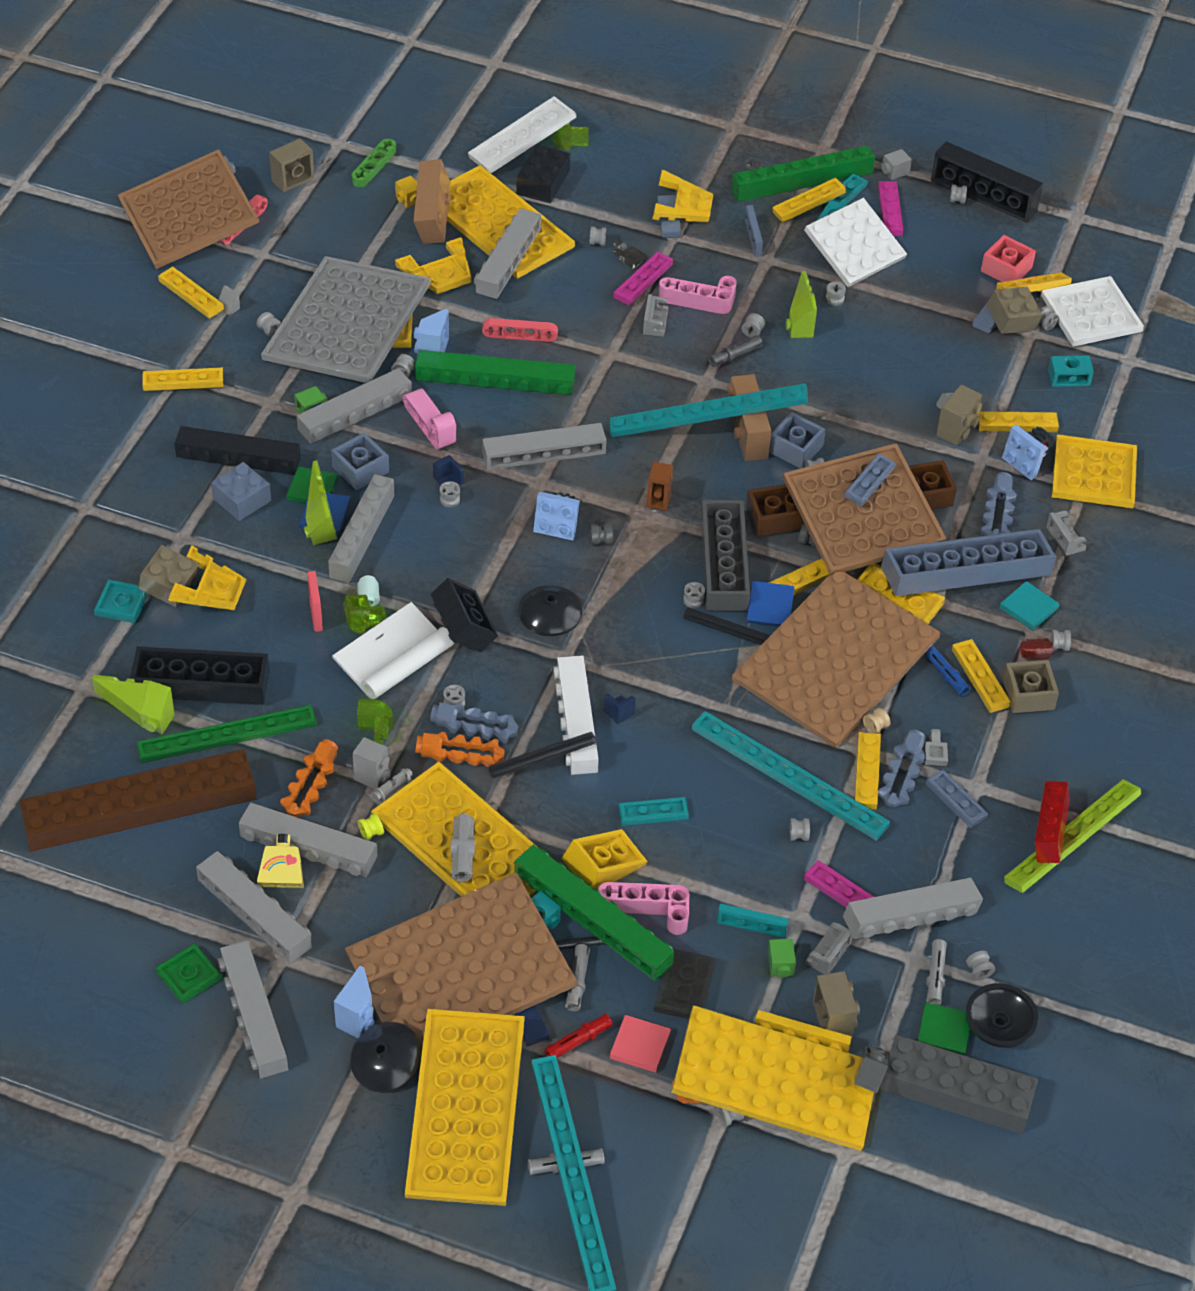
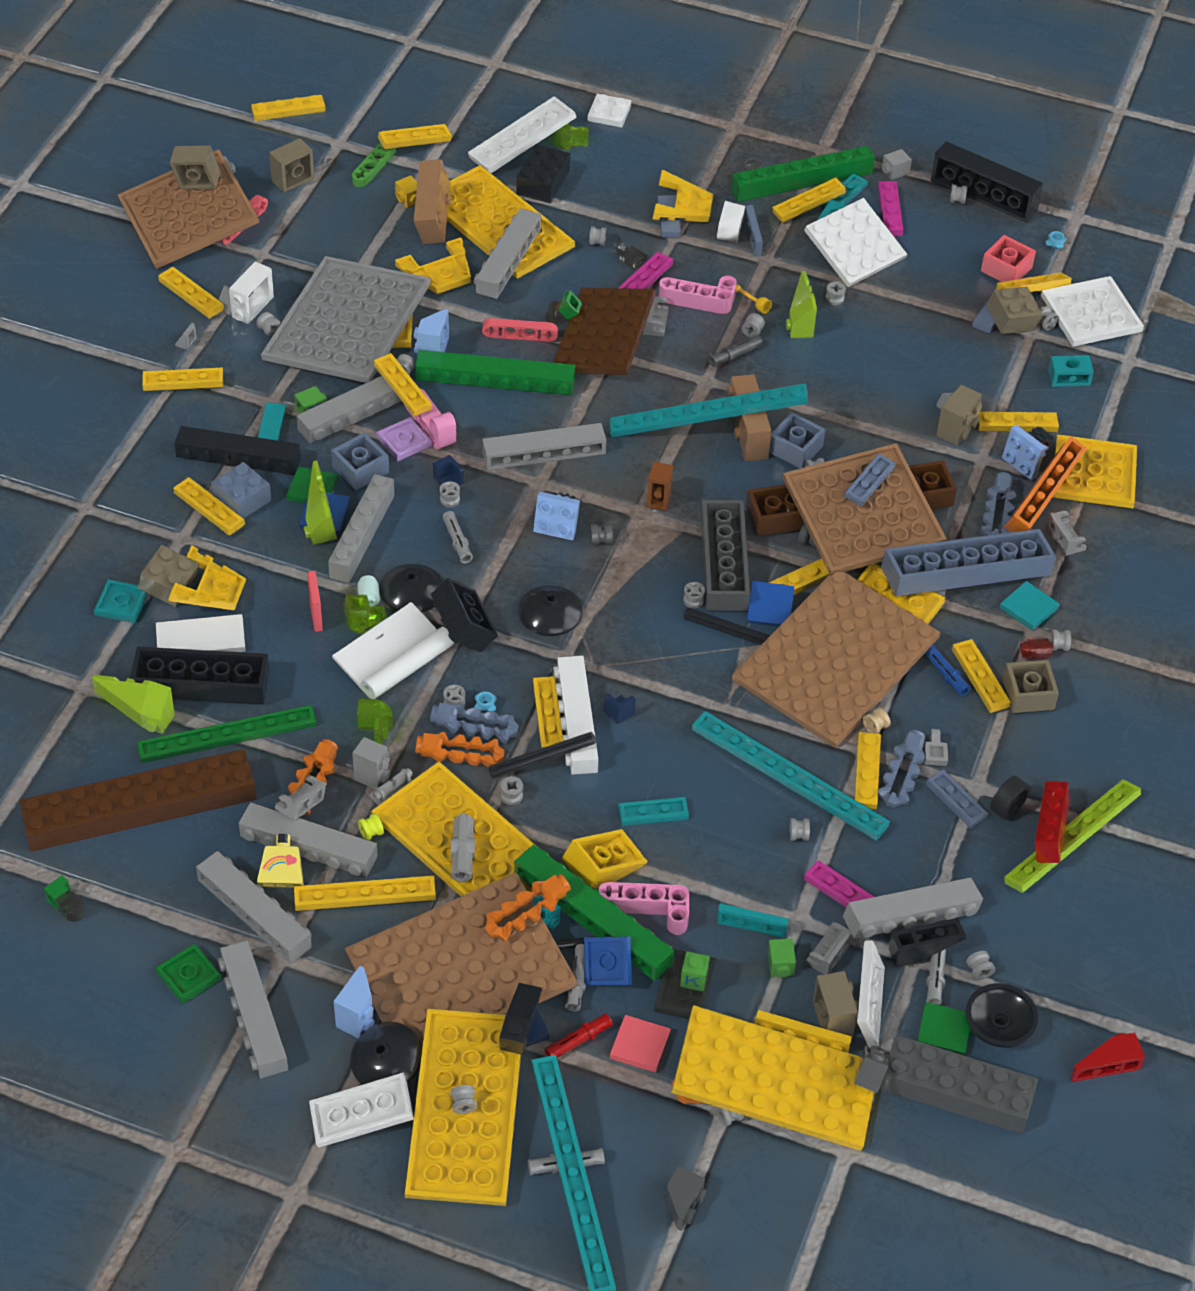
none -> leg [44,875,85,922]
none -> white tile [156,614,246,652]
none -> dark tan brick [170,146,221,189]
none -> yellow plate [173,477,245,536]
none -> light grey slope [175,323,196,350]
none -> white window [229,262,274,324]
none -> yellow plate [251,95,325,121]
none -> teal tile [258,403,286,441]
none -> light grey hinge [275,775,326,821]
none -> yellow plate [294,876,436,911]
none -> white tile [309,1073,414,1148]
none -> yellow plate [374,353,432,417]
none -> lavender tile [376,417,432,462]
none -> yellow plate [378,124,452,149]
none -> black dish [380,564,443,613]
none -> light grey pin [442,511,473,564]
none -> light grey wheel [450,1085,477,1114]
none -> medium azure plate [474,692,497,712]
none -> orange sword [485,874,571,942]
none -> black slope [499,983,542,1055]
none -> light grey wheel [501,776,523,805]
none -> yellow plate [533,676,563,748]
none -> leg [545,290,582,324]
none -> reddish brown plate [553,287,656,375]
none -> blue tile [584,936,632,985]
none -> white plate [588,94,631,128]
none -> dark grey slope [665,1166,707,1231]
none -> bright green brick [680,951,710,991]
none -> white piece [717,201,745,243]
none -> yellow hinge [736,284,772,314]
none -> white tile [857,941,885,1048]
none -> black slope [889,918,966,967]
none -> black tyre [990,776,1031,820]
none -> orange brick [1004,436,1087,533]
none -> medium azure plate [1046,231,1066,249]
none -> red slope [1070,1032,1145,1082]

